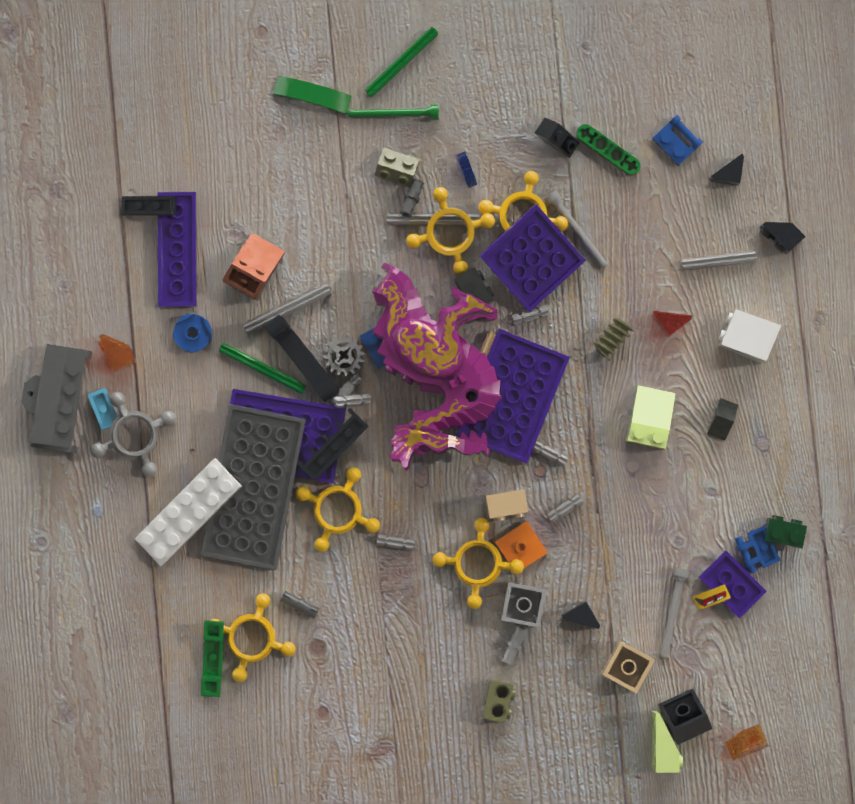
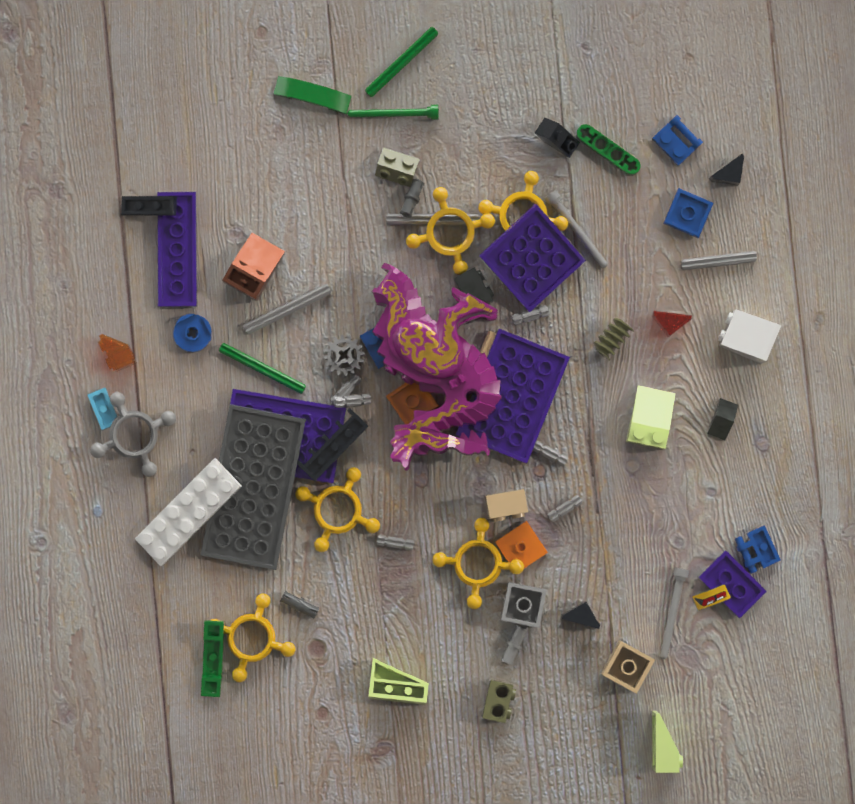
dark grey piece [21,344,92,454] -> none
black beam [264,314,340,402] -> none
clear blue beam [456,151,477,188] -> none
black slope [658,688,712,745] -> none
clear orange slope [725,724,769,761] -> none
black slope [760,222,806,254] -> none
dark green bracket [764,515,807,549] -> none
none -> yellowish green wedge [369,658,429,705]
none -> orange plate [386,383,439,424]
none -> blue plate [663,188,714,238]

